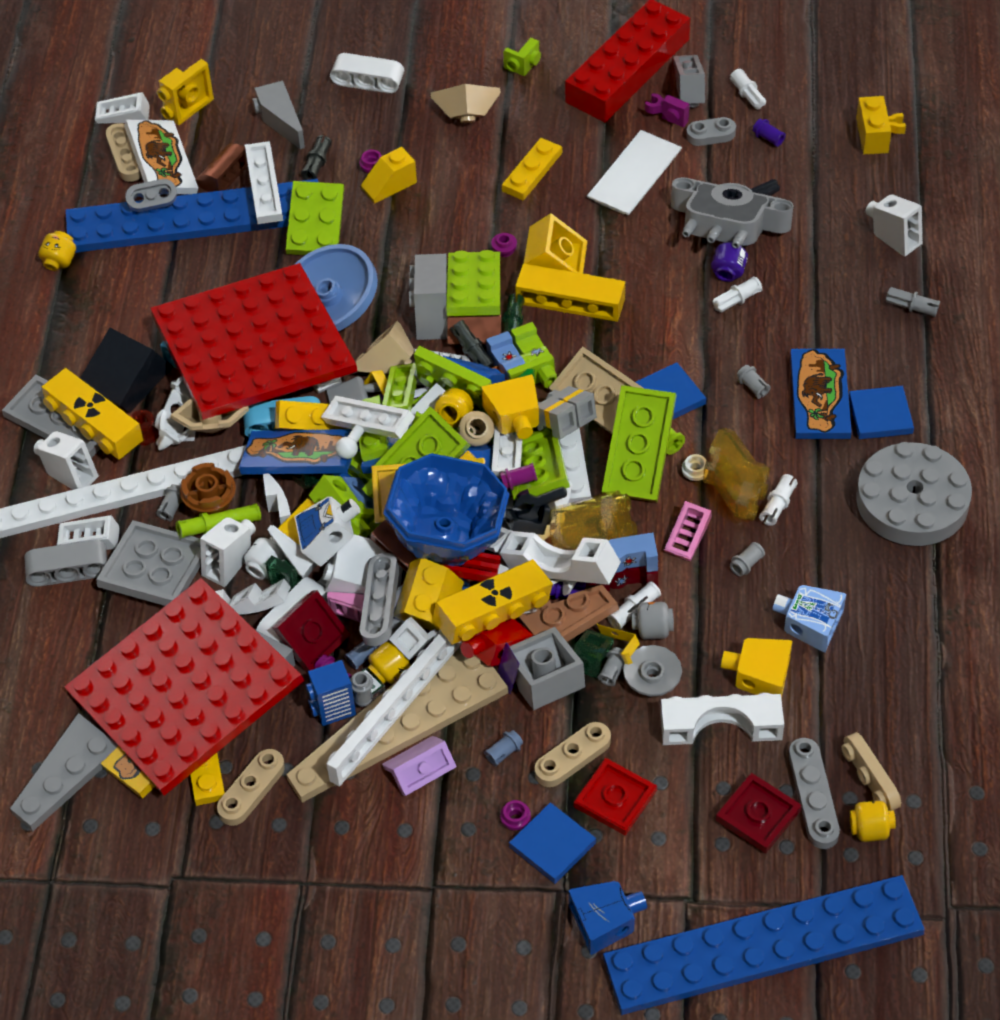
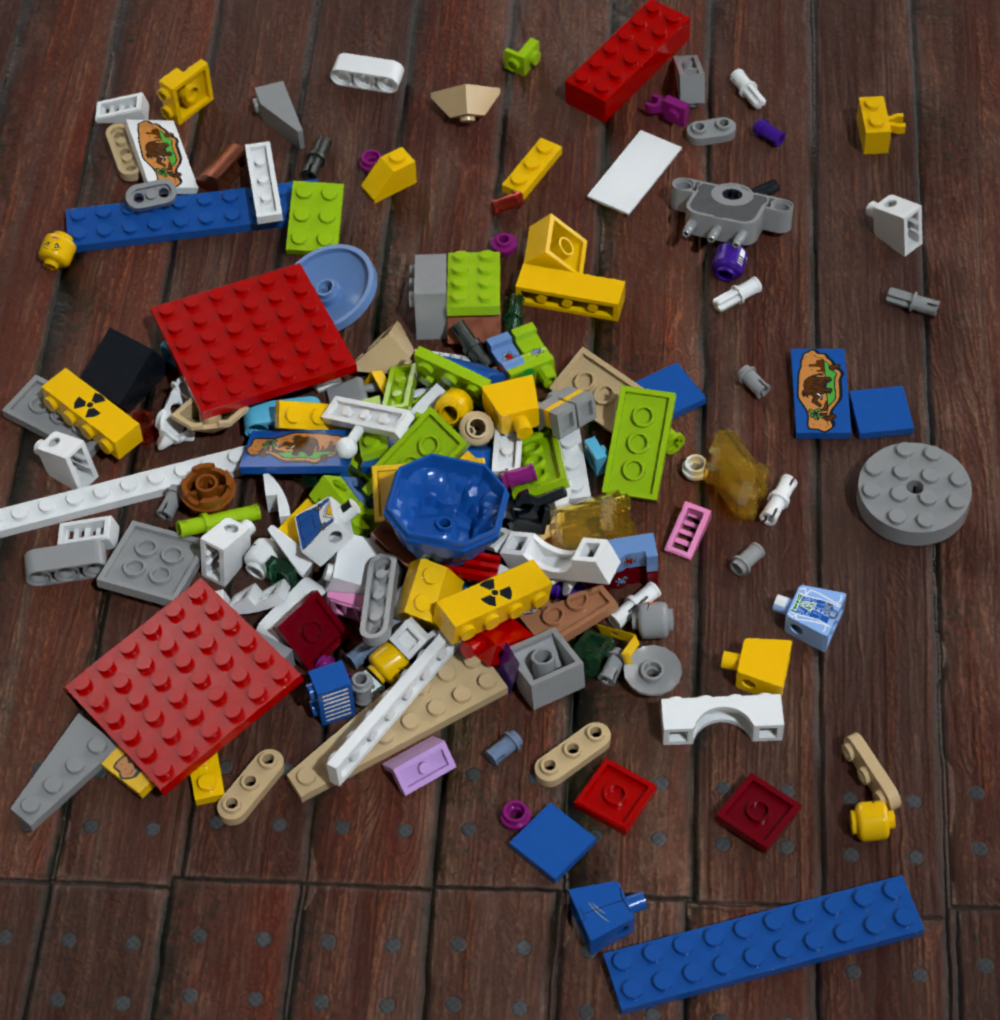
light grey plate [789,738,840,849] -> none
none -> clear red pin [490,190,525,215]
none -> medium azure plate [585,436,609,476]

